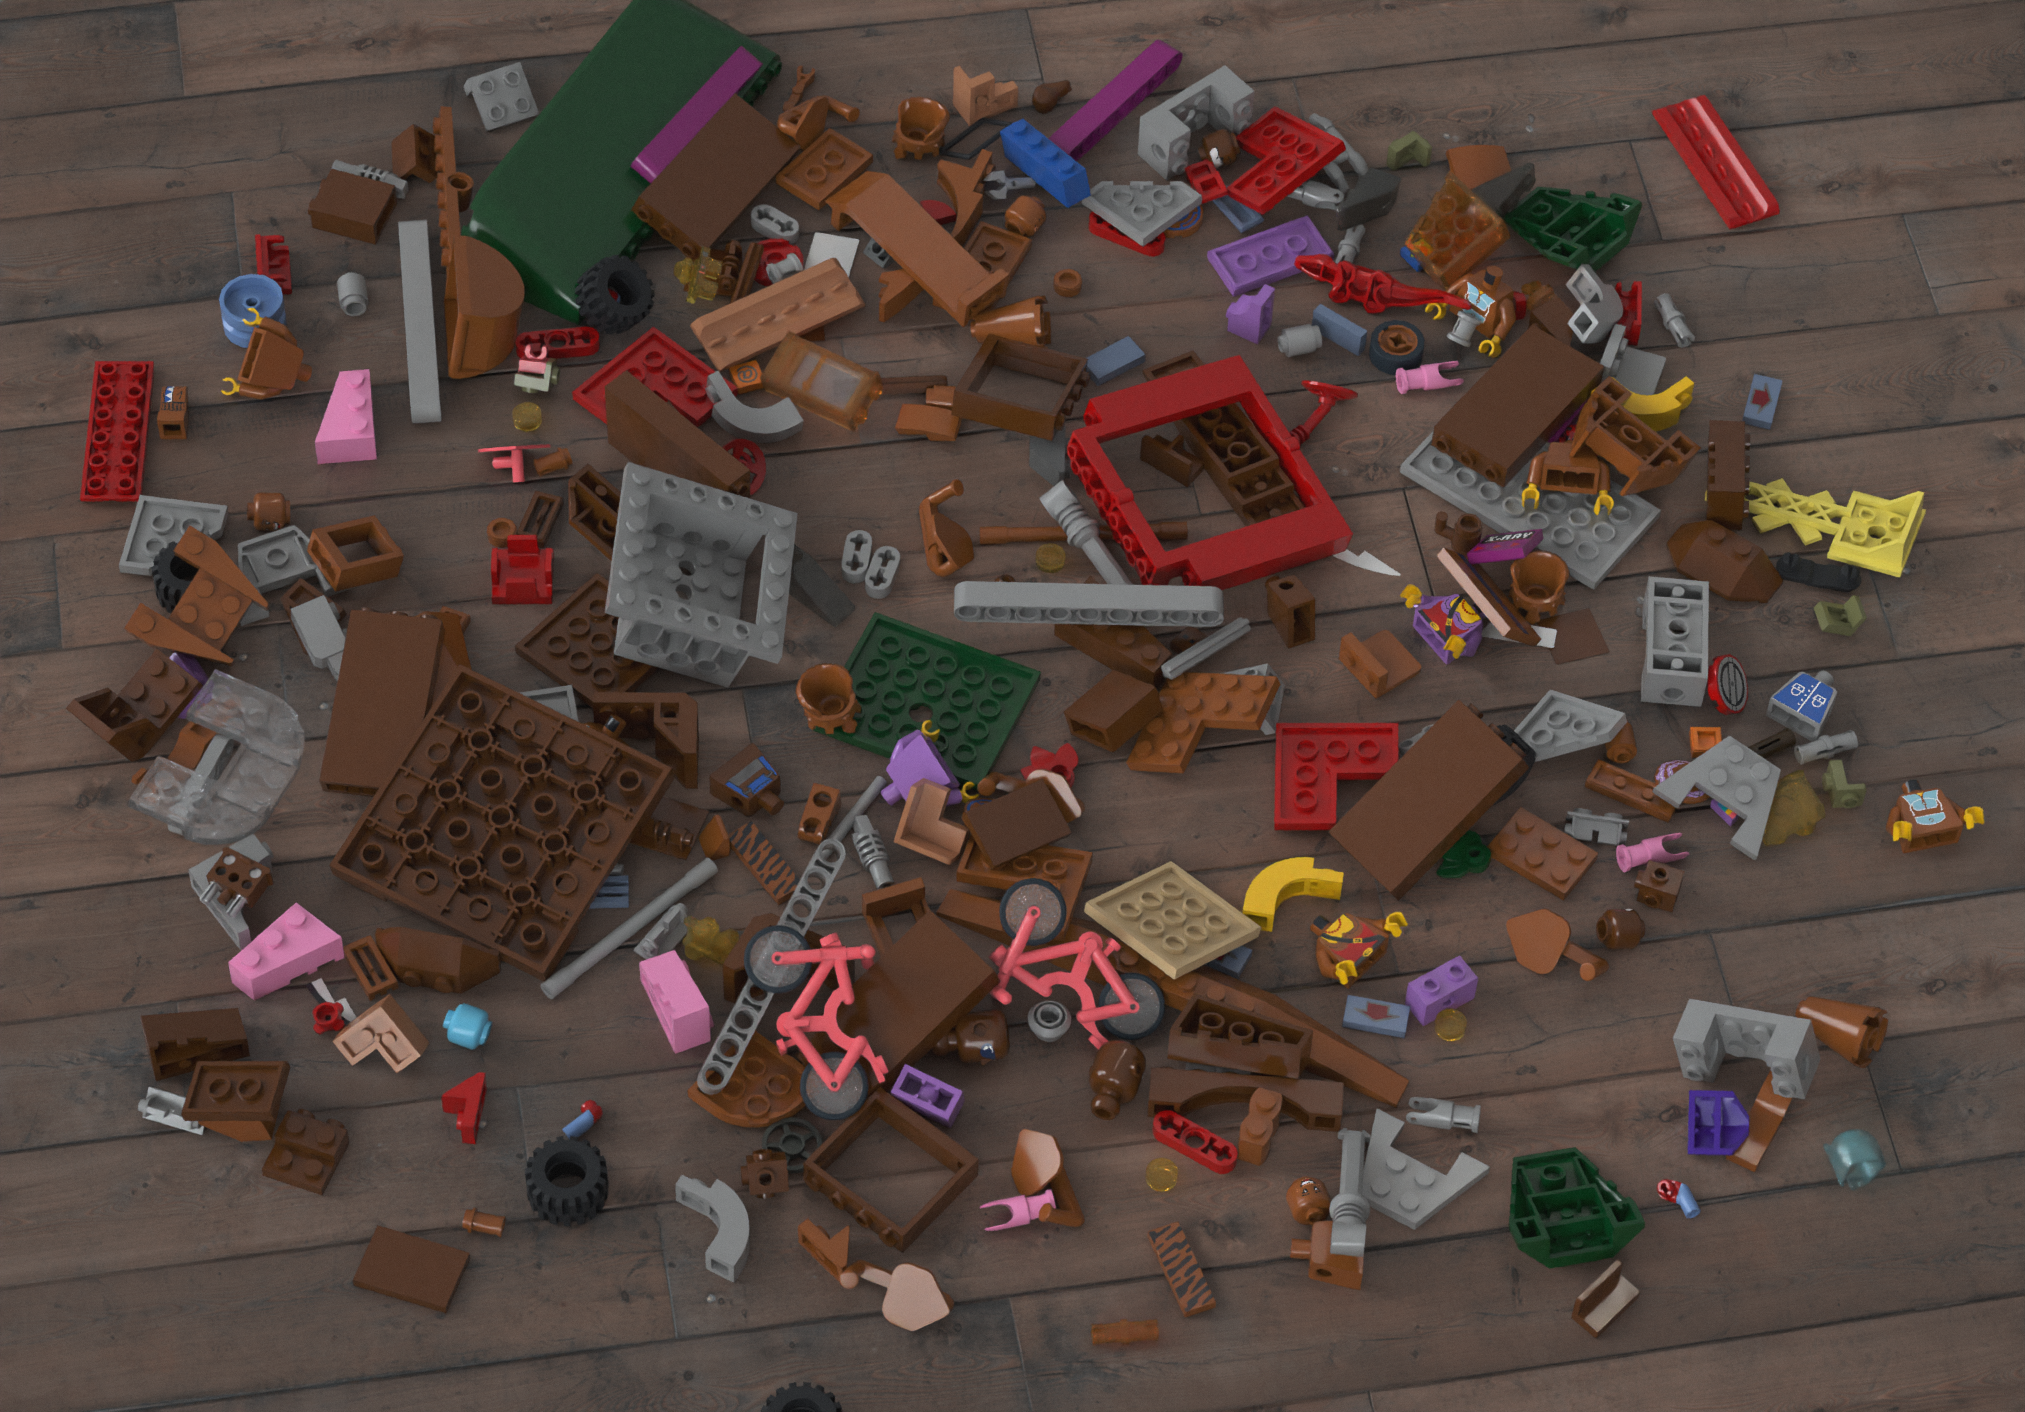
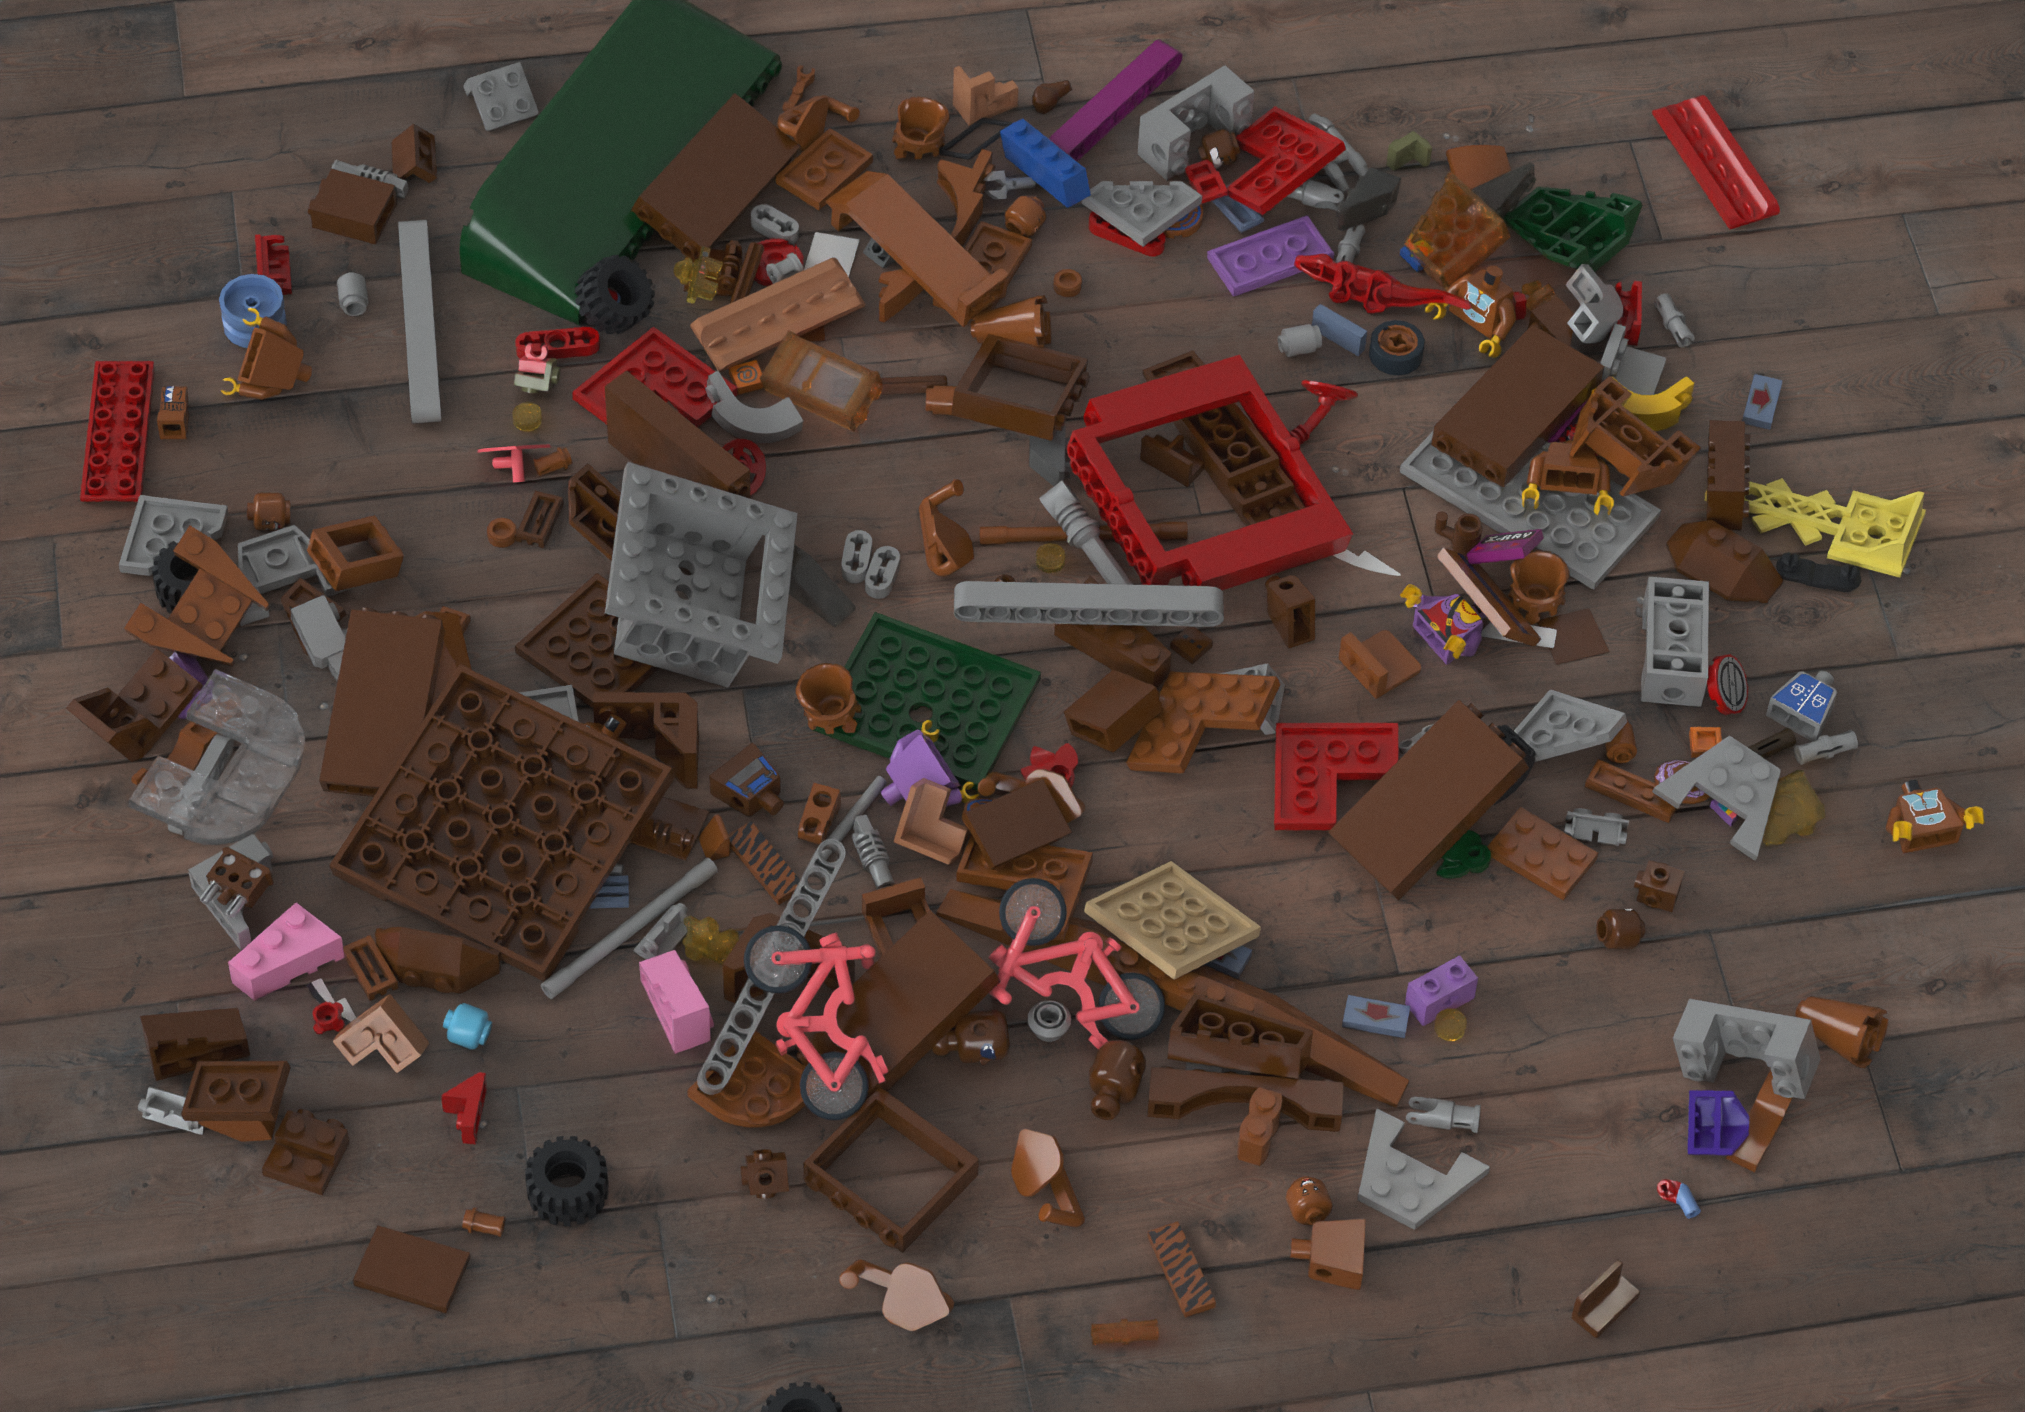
bright pink wedge [315,369,377,464] -> none
dark orange plate [433,106,525,379] -> none
red panel [491,535,554,604] -> none
medium blue arm [563,1100,603,1139] -> none
magenta beam [631,45,763,183] -> none
light grey arch [675,1175,750,1283] -> none
pearl dark grey wheel [762,1117,823,1174] -> none
dark orange slope [798,1218,850,1283] -> none
medium lavender brick [891,1064,965,1129] -> none
dark orange slope [895,404,963,441] -> none
red tile [920,200,956,225] -> none
bright pink piece [980,1189,1056,1231] -> none
sand blue tile [1086,336,1145,386] -> none
clear yellow tile [1145,1158,1178,1191] -> none
red beam [1152,1110,1238,1174] -> none
light grey axle [1161,617,1251,680] -> none
medium lavender arch [1226,284,1275,345] -> none
yellow arch [1243,857,1344,932] -> none
torso [1310,912,1408,989] -> none
light grey piece [1329,1128,1370,1257] -> none
bright pink piece [1396,361,1464,394] -> none
light grey bush [1447,310,1482,347] -> none
dark orange piece [1506,908,1610,981] -> none
dark green wedge [1509,1147,1645,1269] -> none
bright pink piece [1616,833,1689,872] -> none
olive bracket [1814,595,1867,636] -> none
olive bracket [1822,760,1867,808] -> none
clear light blue helmet [1823,1129,1886,1190] -> none

